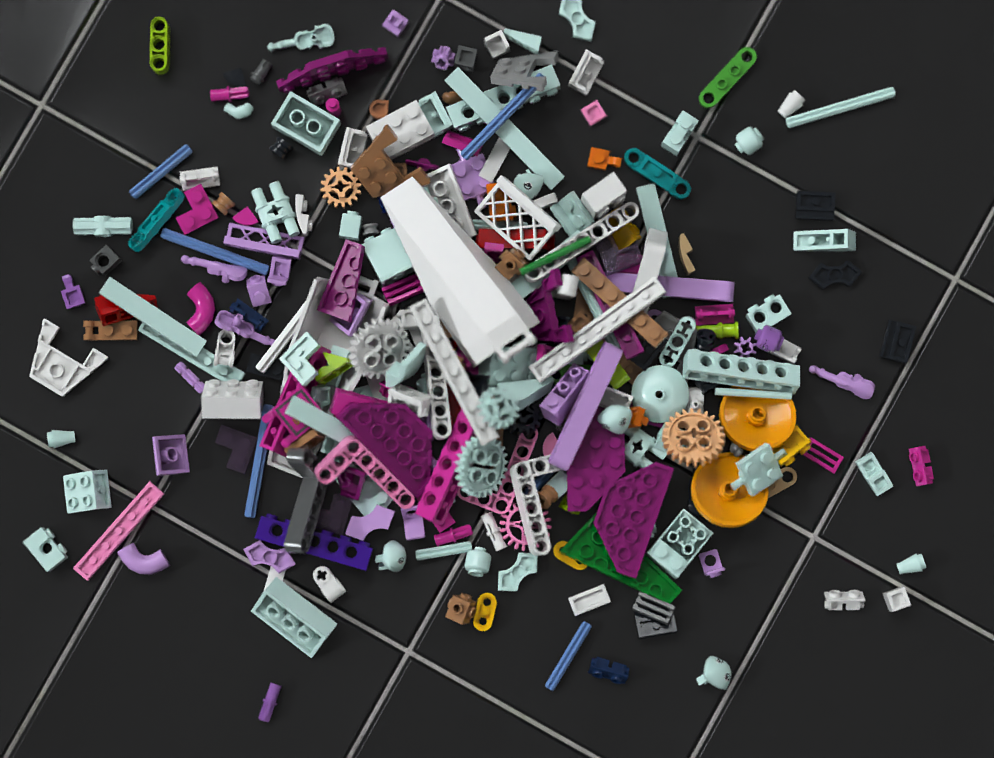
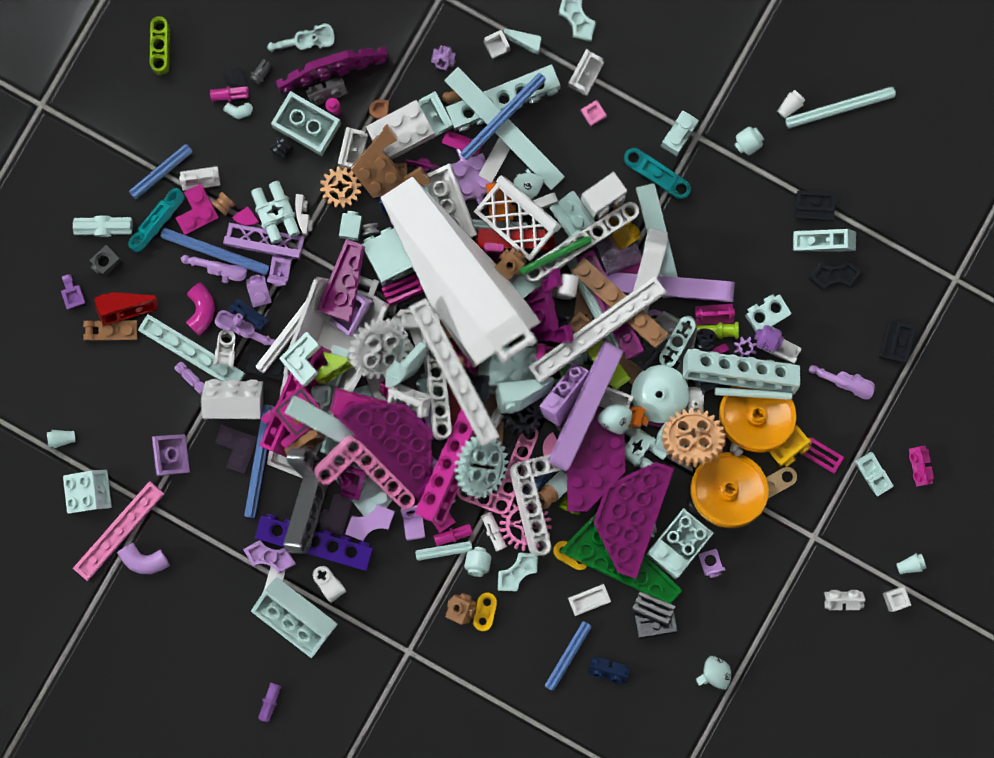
light aqua brick [23,527,68,572] -> none
white wing [29,318,109,397] -> none
light aqua tile [99,277,207,357] -> none
light aqua piece [375,540,406,572] -> none
lavender tile [382,10,409,37] -> none
dark grey brick [454,45,477,72] -> none
light aqua gear [477,386,520,430] -> none
light grey wing [490,51,559,91] -> none
orange plate [587,147,622,171] -> none
tan slope [678,233,695,276] -> none
bright green plate [699,47,757,108] -> none
light aqua plate [730,443,787,496] -> none

